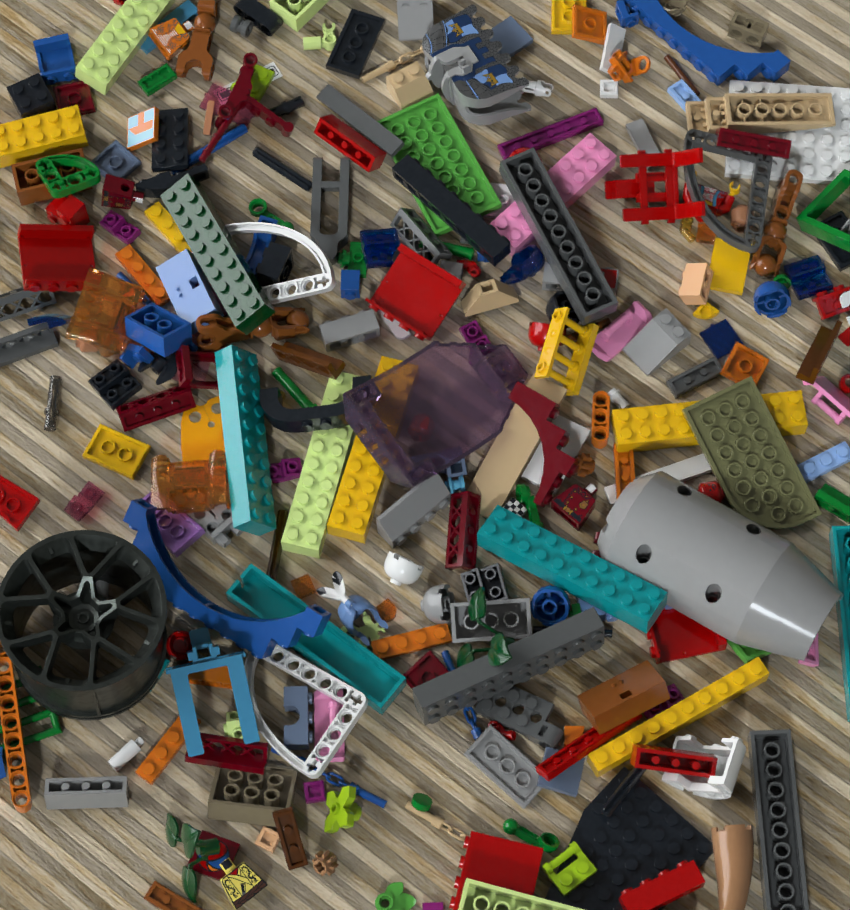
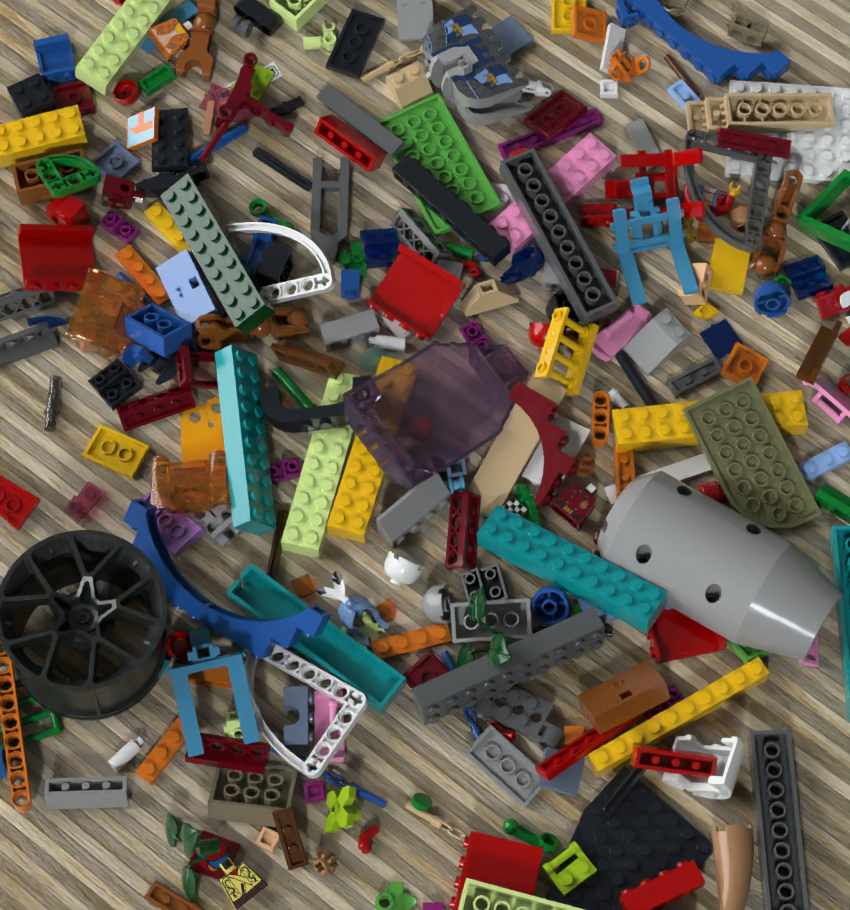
none -> red hair [112,80,140,106]
none -> red arm [357,824,379,854]
none -> clear light blue brick [358,345,385,372]
none -> white cylinder [368,334,407,352]
none -> dark red tile [524,90,588,142]
none -> red bracket [579,203,617,228]
none -> dark azure piece [610,176,699,305]
none -> black axle [615,351,659,406]

